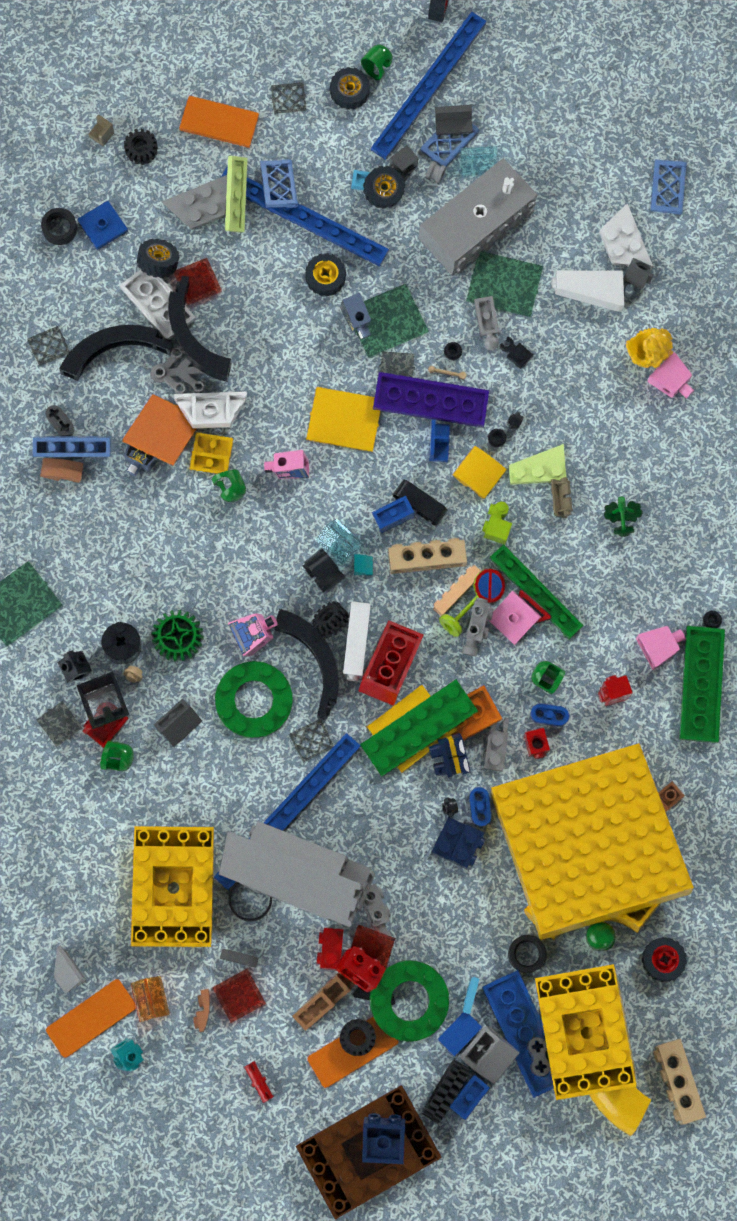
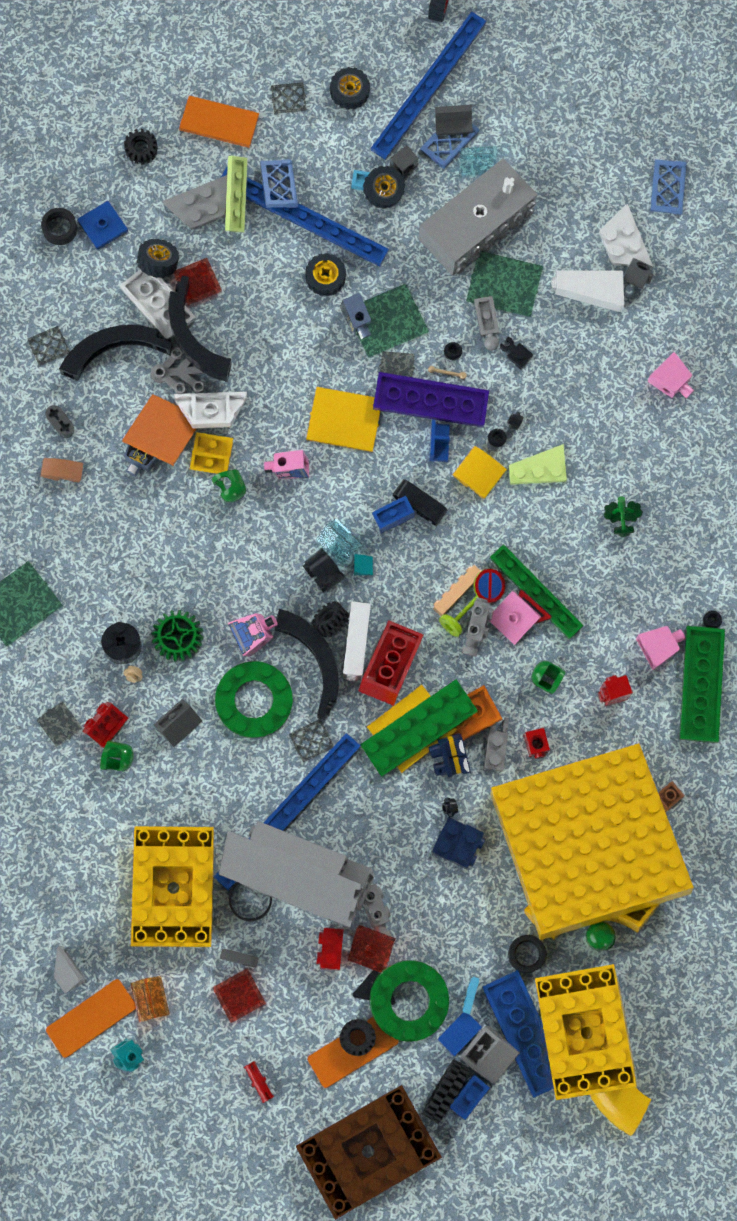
medium blue brick [33,436,111,457] -> none
black brick [57,650,92,683] -> none
window [76,671,129,729] -> none
dark tan panel [88,114,114,146] -> none
nougat slope [193,989,210,1033] -> none
medium nougat slope [292,972,356,1031] -> none
red brick [336,946,386,992] -> none
green helmet [361,44,393,81] -> none
dark blue plate [362,1113,405,1164] -> none
tan brick [388,538,467,574] -> none
light grey wheel [426,161,446,183] -> none
blue plate [469,787,491,827] -> none
lime brick [482,501,512,545] -> none
dark grey axle [527,1037,550,1076] -> none
blue plate [530,704,569,727] -> none
dark tan hinge [551,477,573,518] -> none
yellow hair [626,328,673,368] -> none
black wheel [642,937,687,982] -> none
tan brick [653,1039,706,1125] -> none

